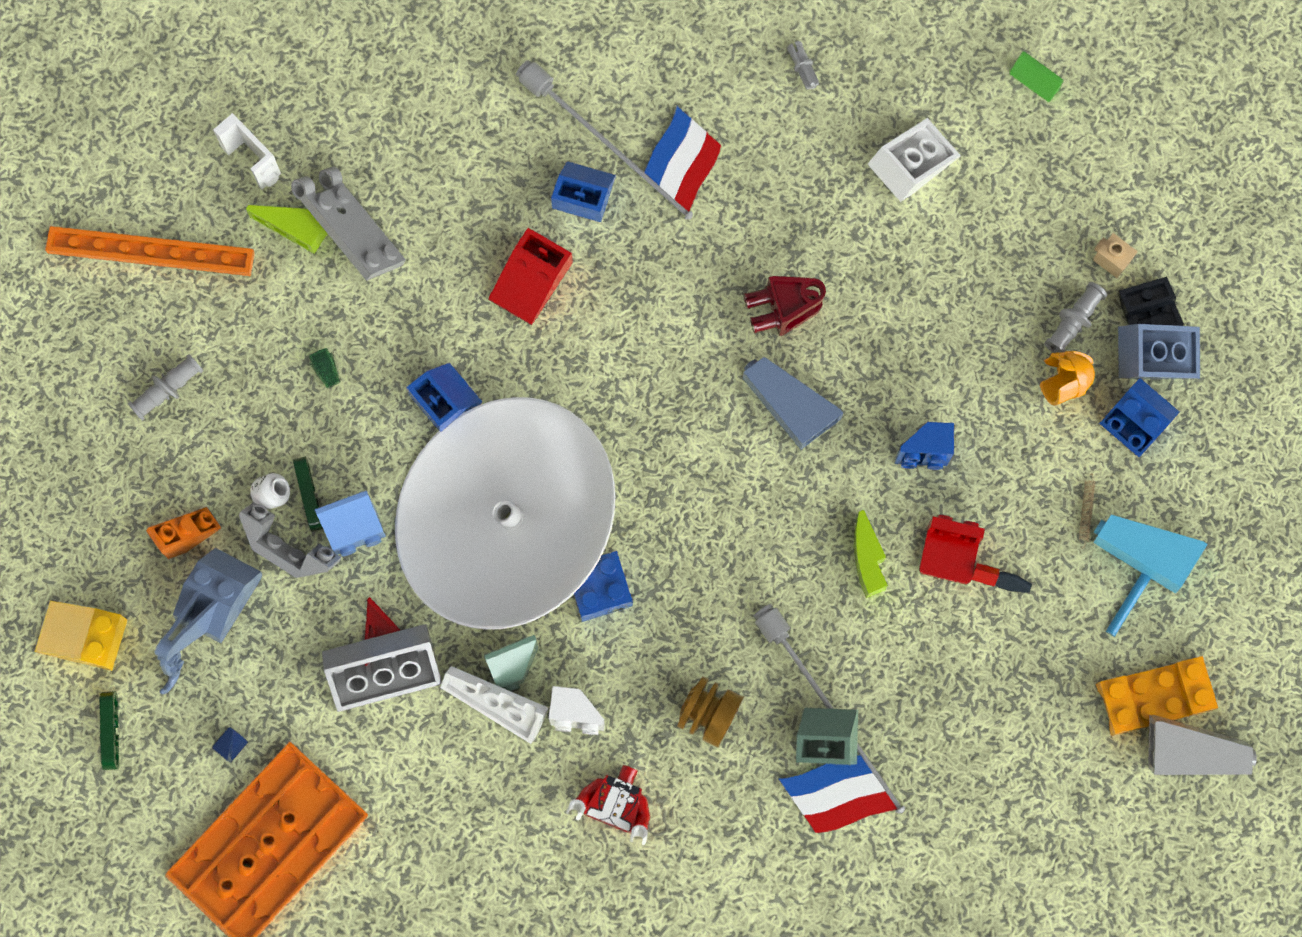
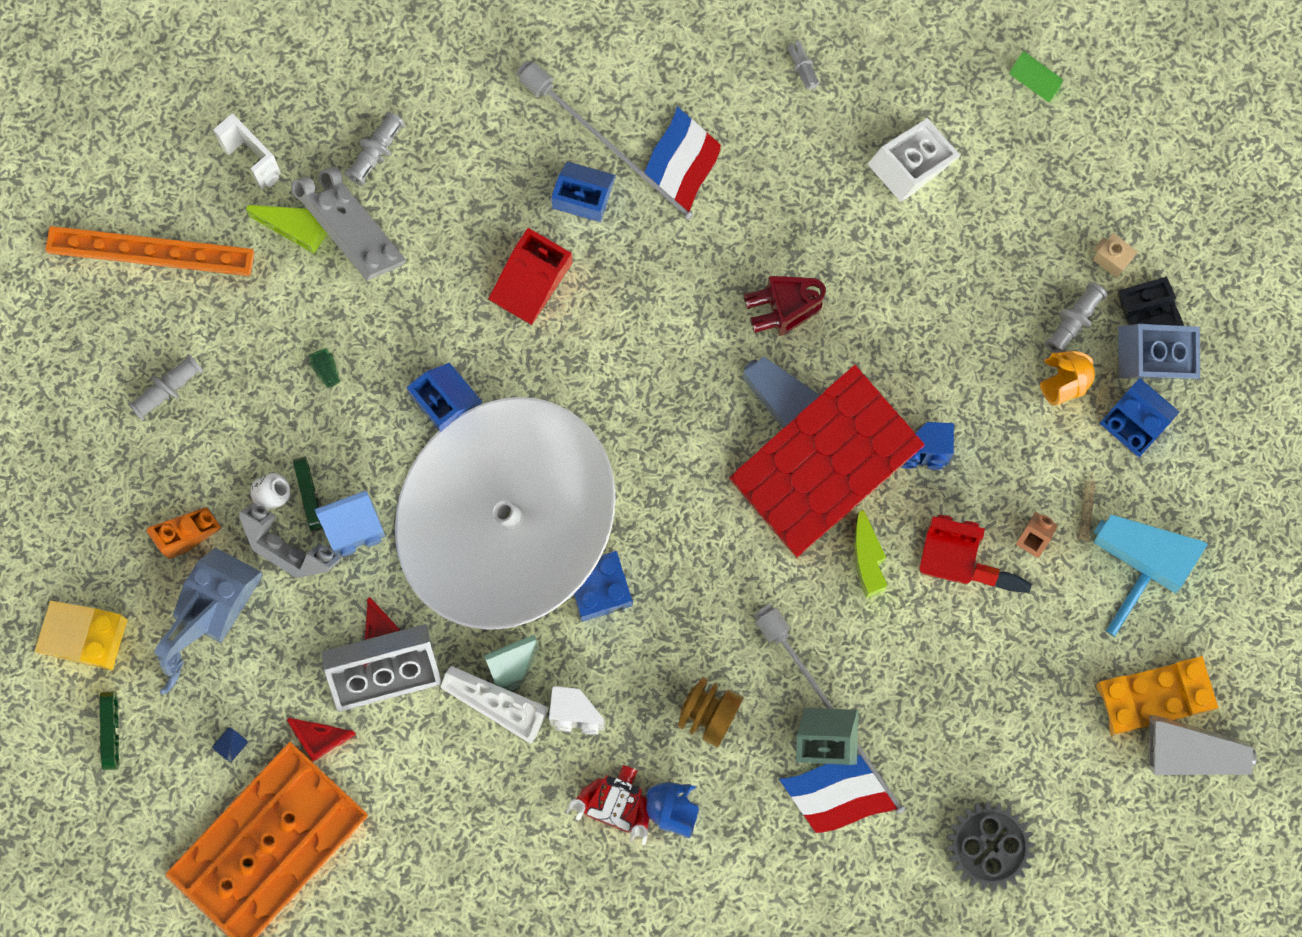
none -> red tile [286,718,356,762]
none -> light grey piece [344,112,405,186]
none -> blue helmet [646,782,699,838]
none -> red piece [729,365,925,559]
none -> dark grey gear [945,802,1036,892]
none -> nougat brick [1015,511,1058,558]

